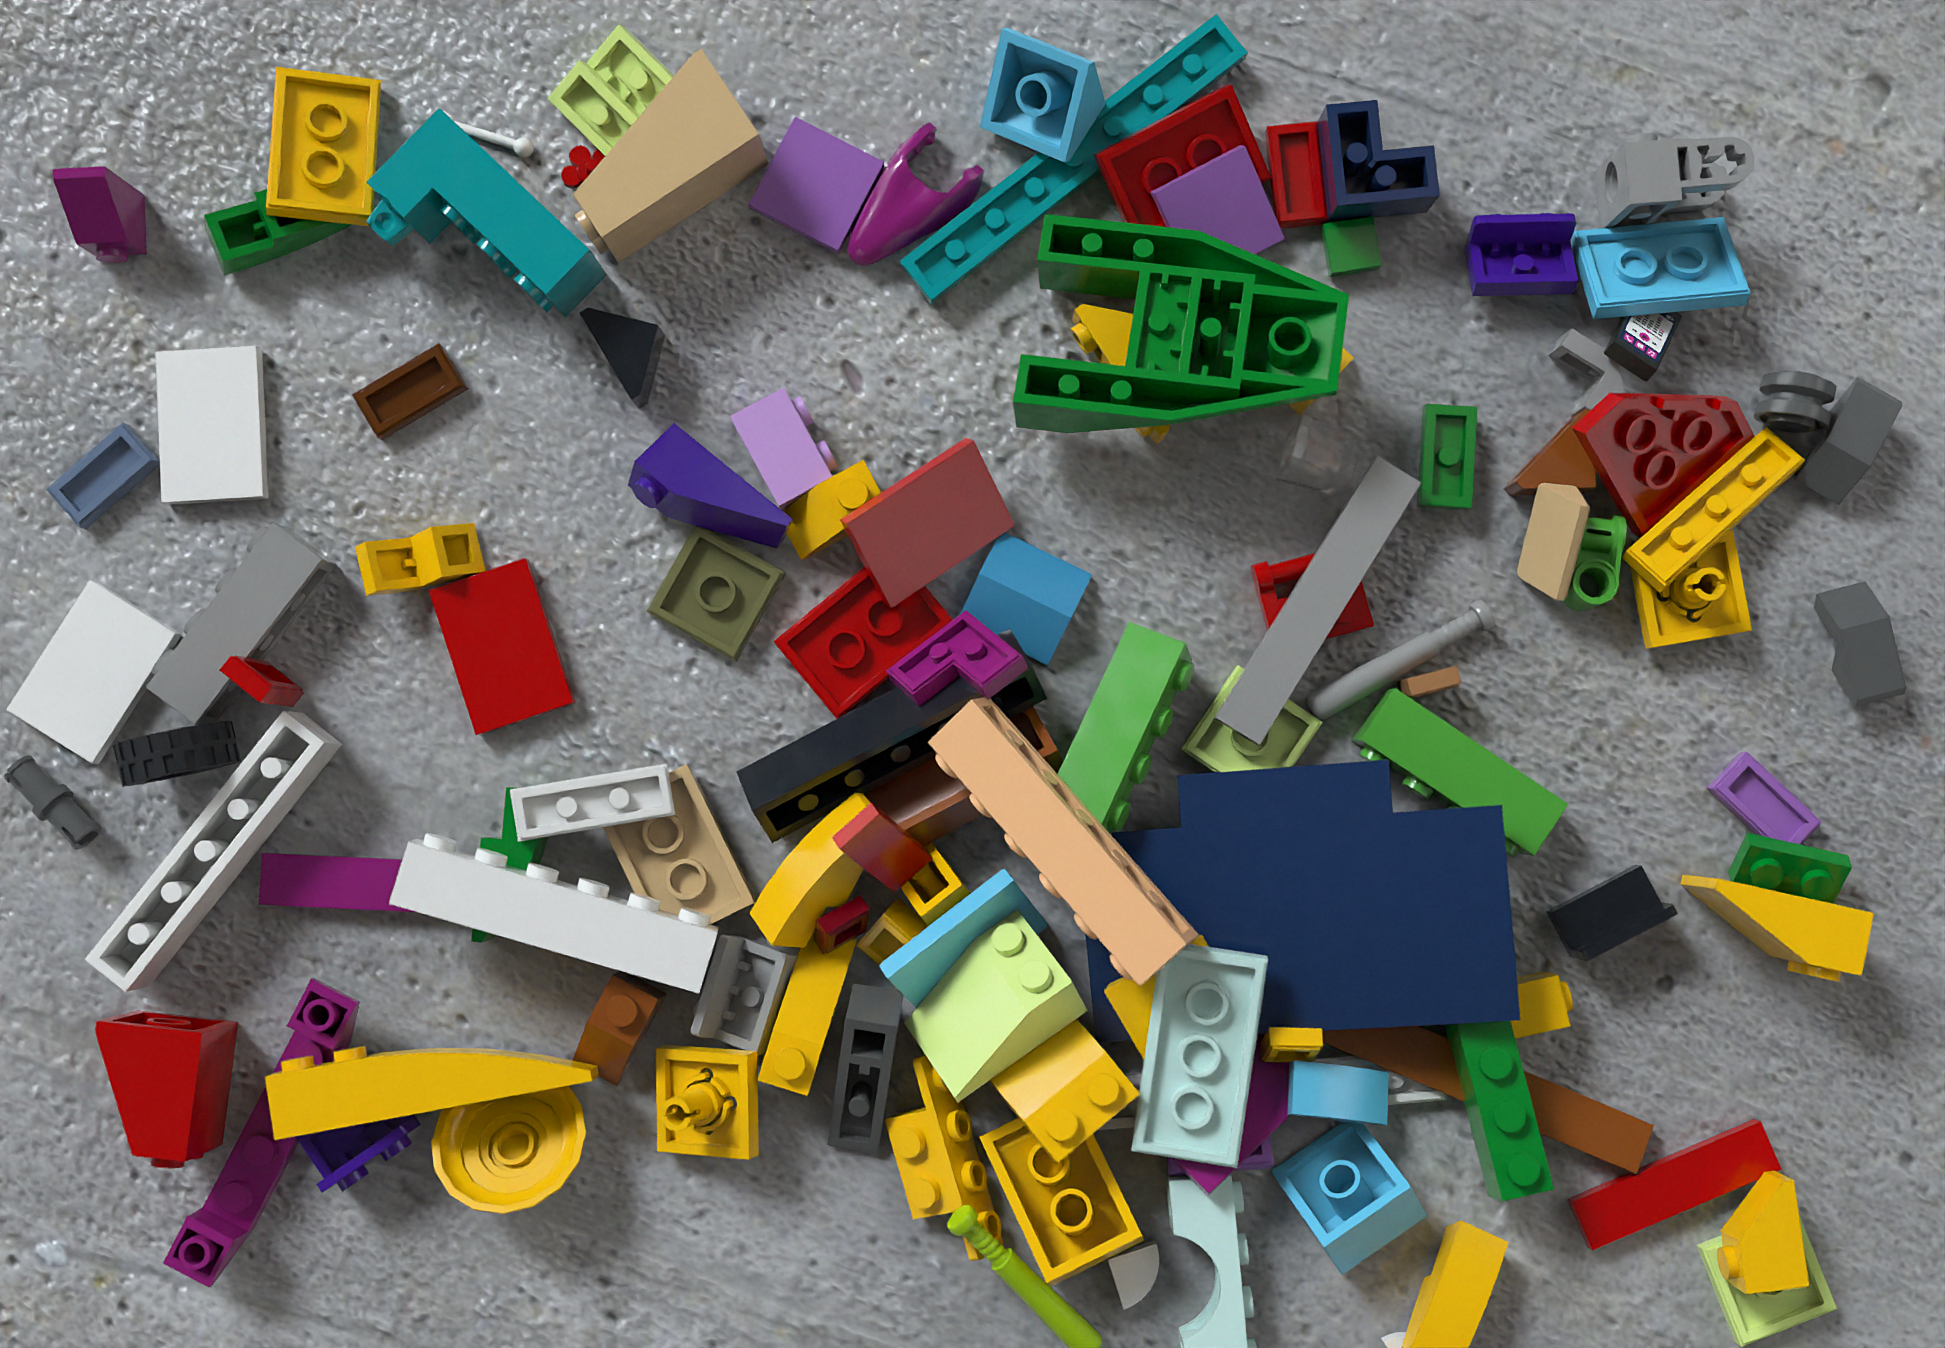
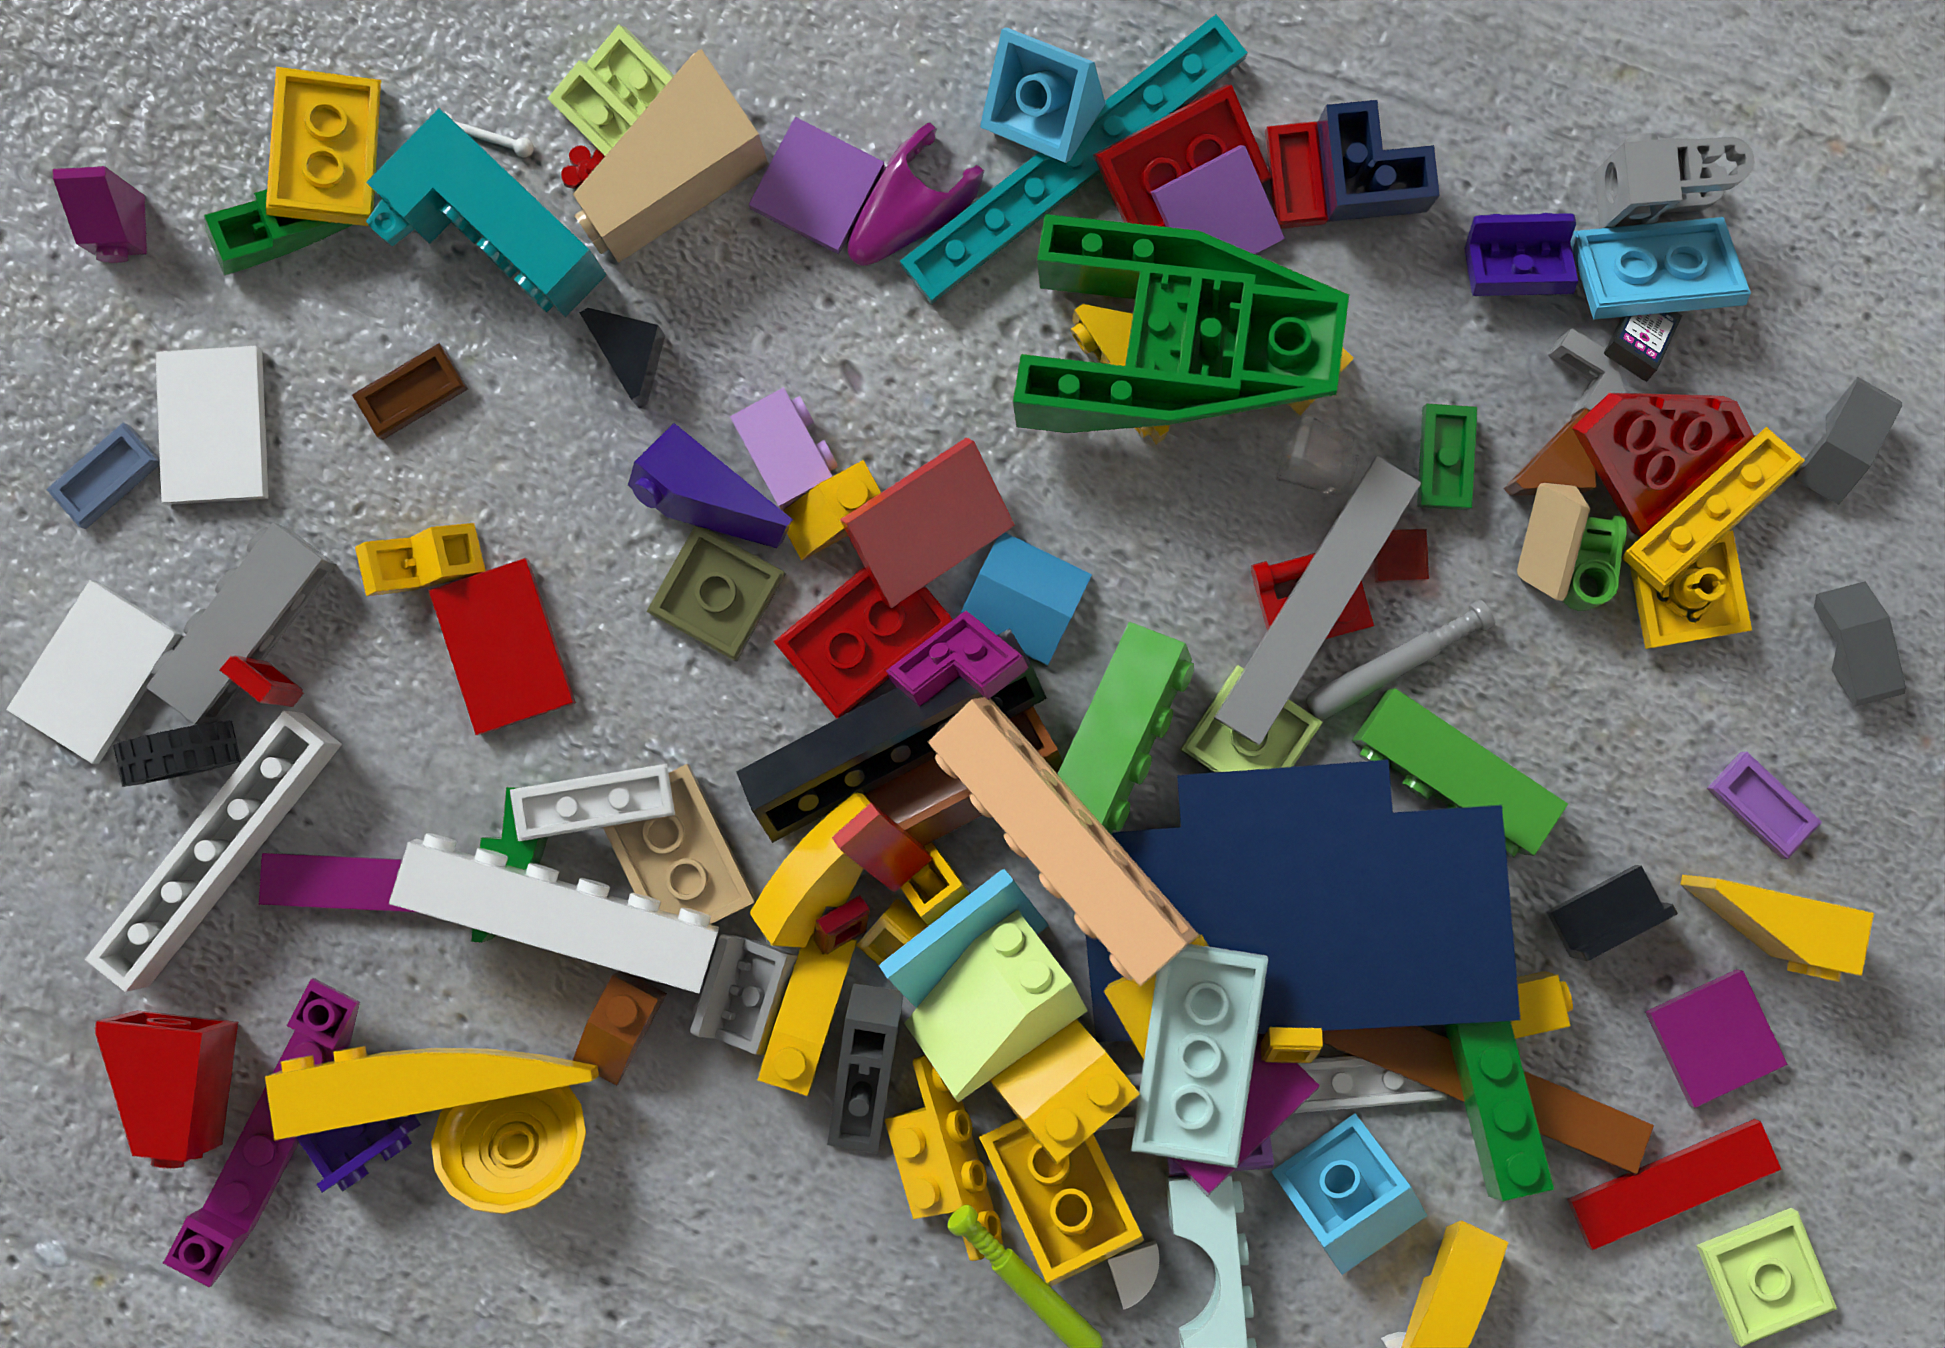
dark grey pin [4,755,102,850] -> none
yellow plate [656,1045,759,1160] -> none
medium azure slope [1287,1061,1389,1126] -> none
green tile [1321,216,1382,277] -> none
medium nougat tile [1397,666,1462,698] -> none
yellow slope [1717,1171,1809,1294] -> none
green plate [1728,833,1852,904] -> none
dark grey wheel [1754,371,1837,433] -> none
none -> clear red tile [1374,529,1429,583]
none -> magenta tile [1645,969,1788,1108]

